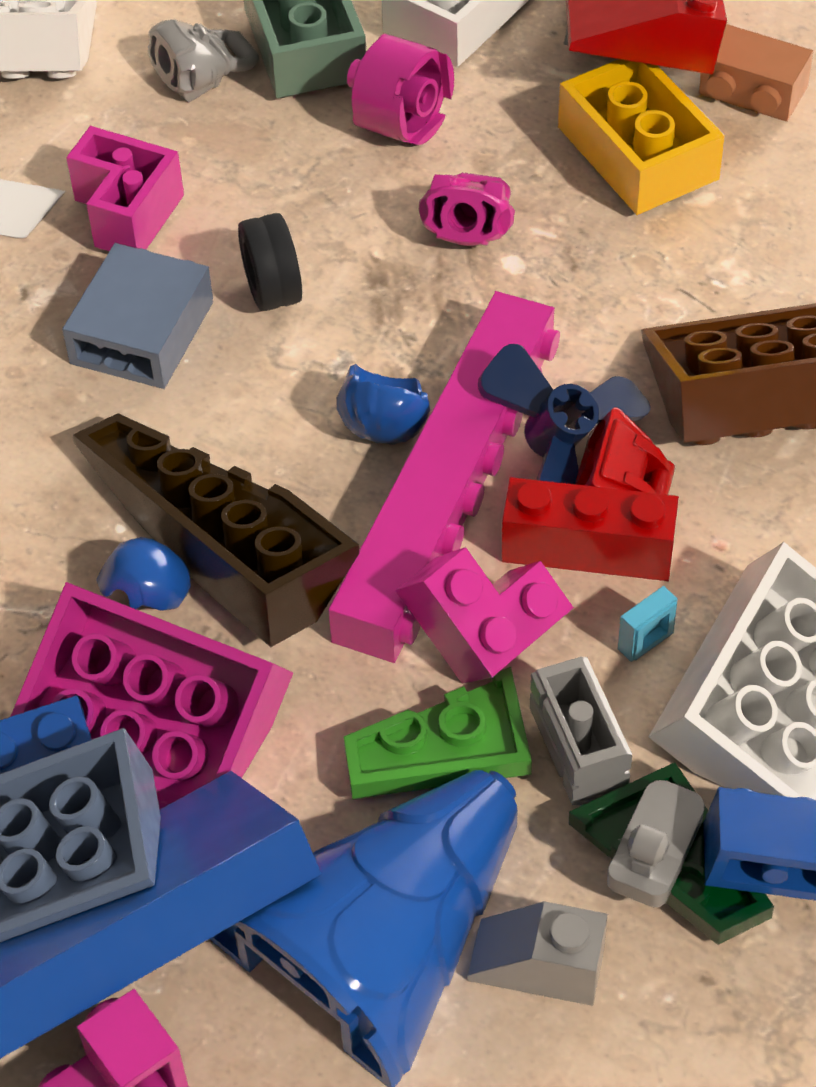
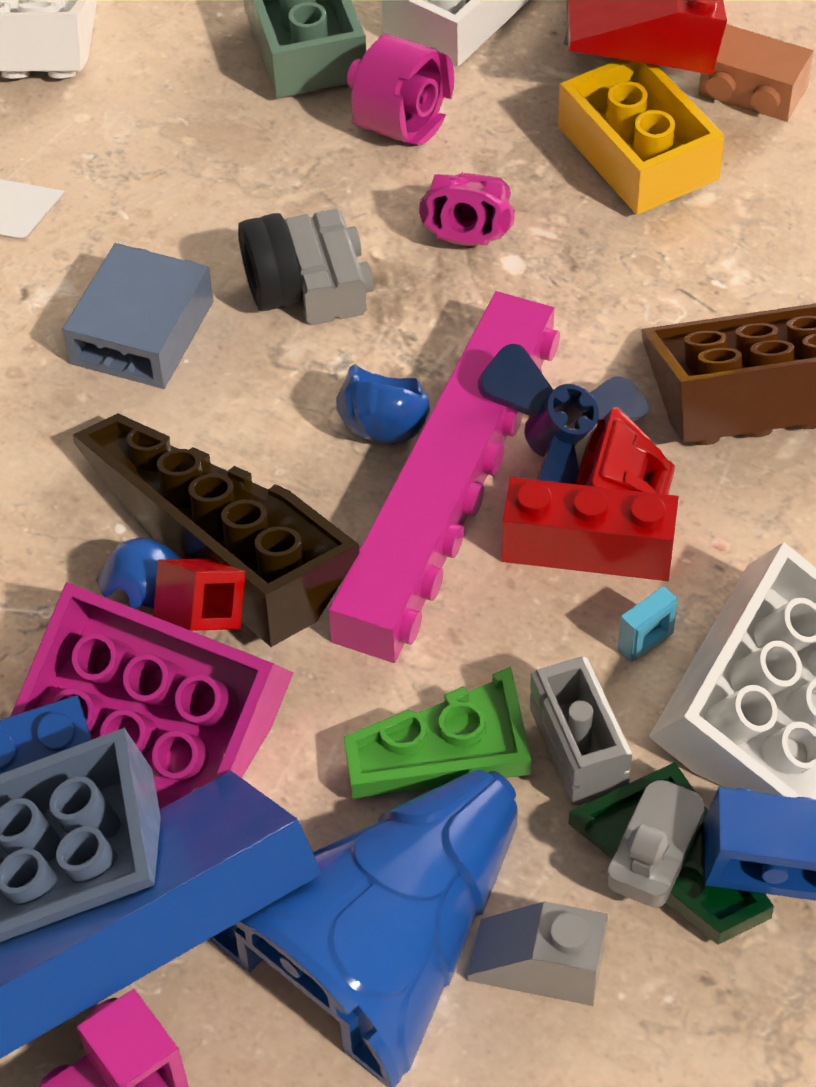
dark pink brick [66,126,184,251] -> none
light grey piece [148,19,259,103] -> none
dark pink brick [395,547,574,684] -> none
none -> red brick [153,559,246,631]
none -> light grey brick [285,208,374,325]

